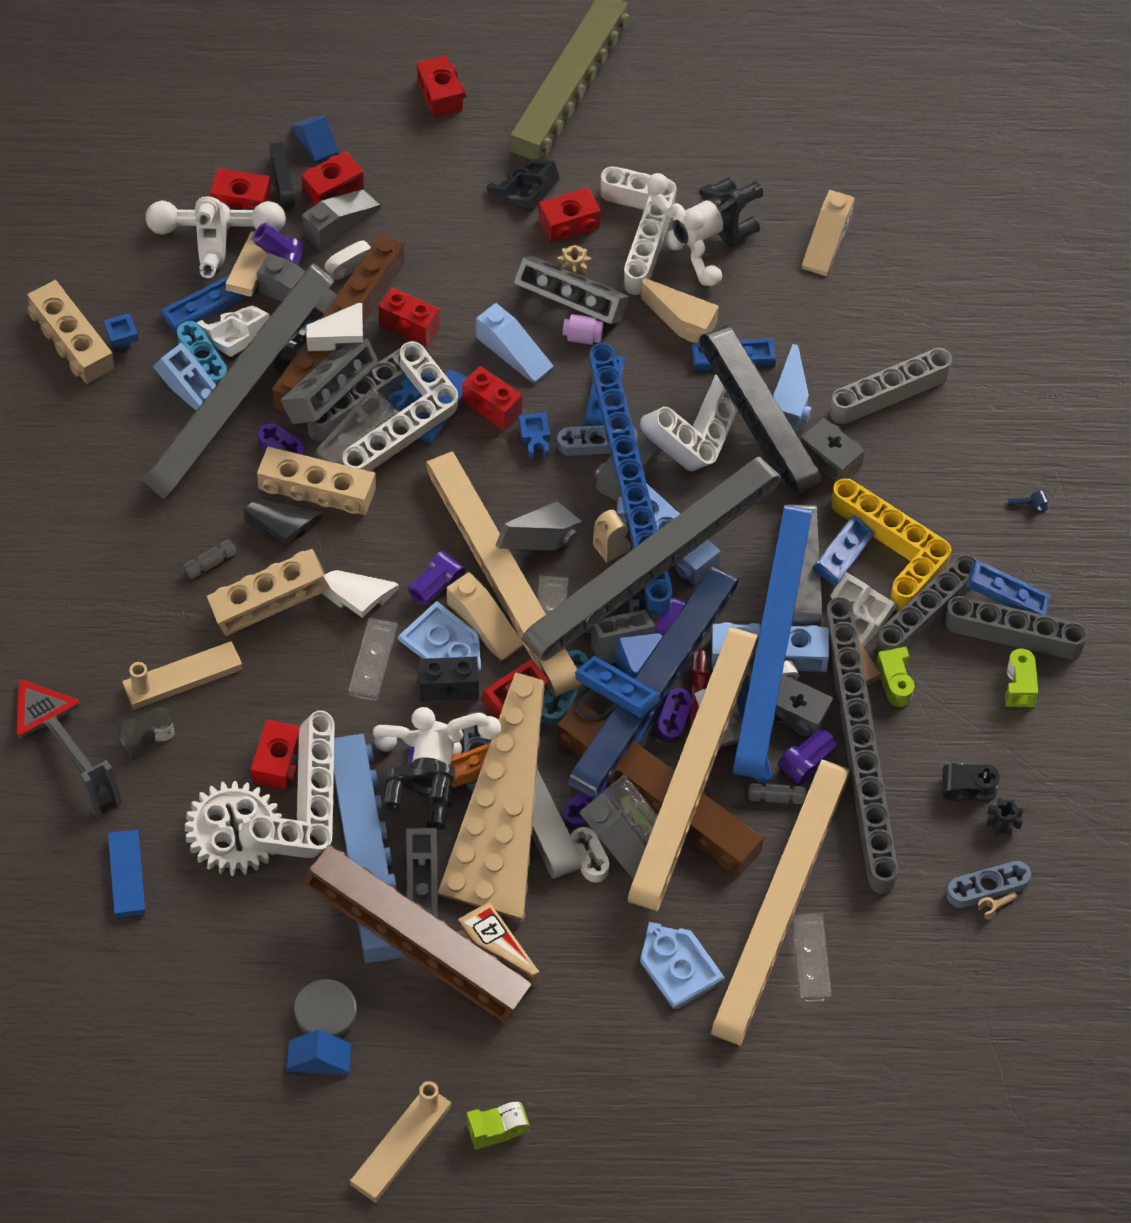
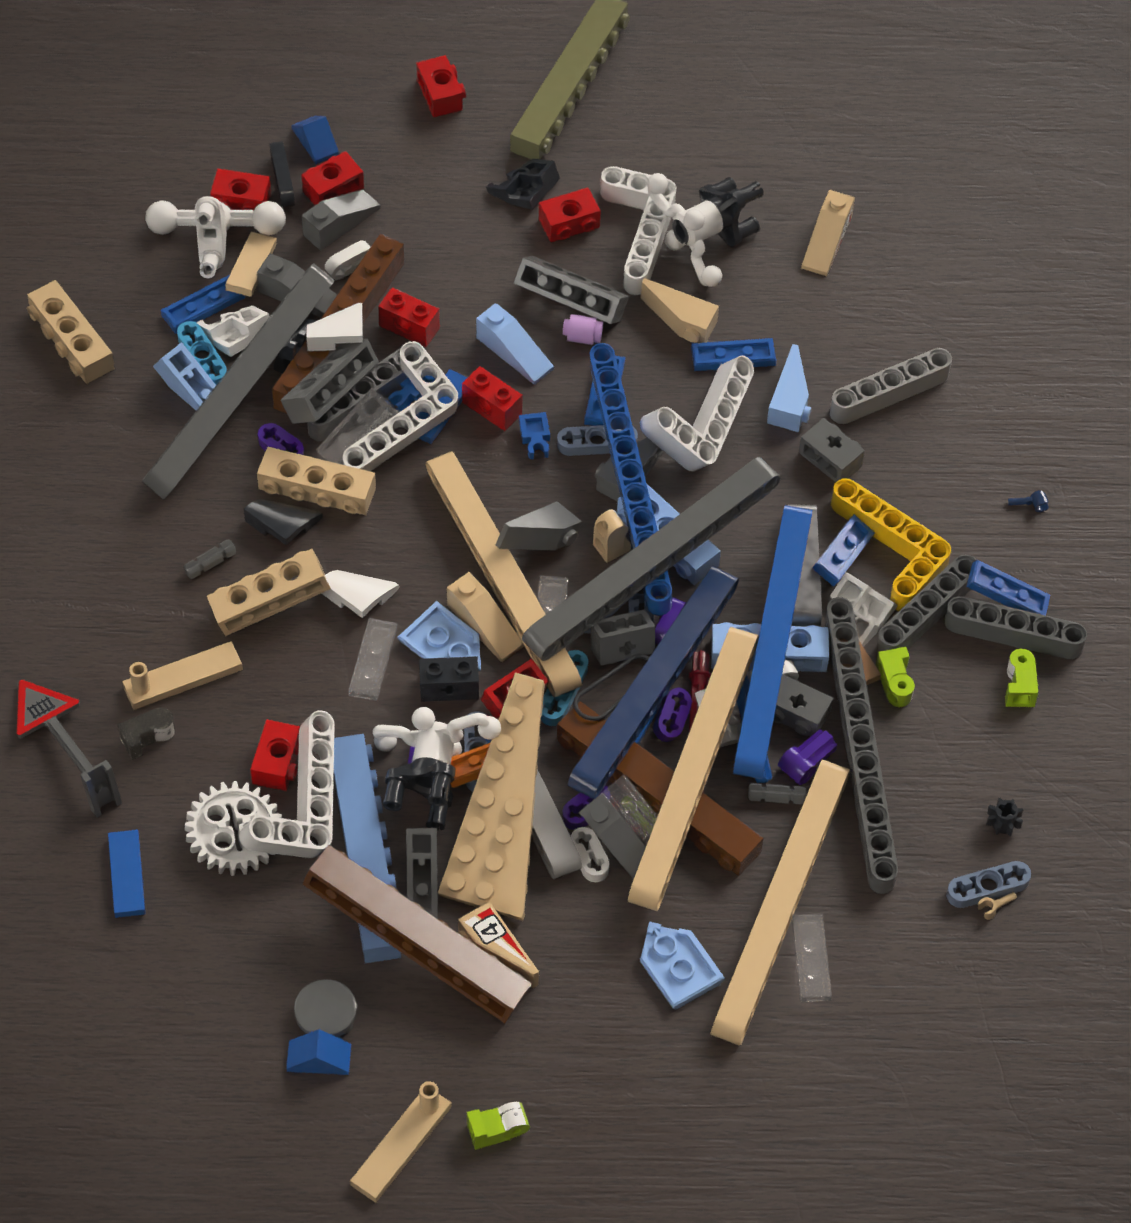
blue tile [103,313,139,350] -> none
dark purple piece [251,222,304,266] -> none
dark purple piece [408,551,466,606] -> none
tan gear [557,245,591,276] -> none
blue tile [575,656,661,718] -> none
slope [614,633,663,679] -> none
beam [699,325,821,497] -> none
black piece [942,763,1000,802] -> none

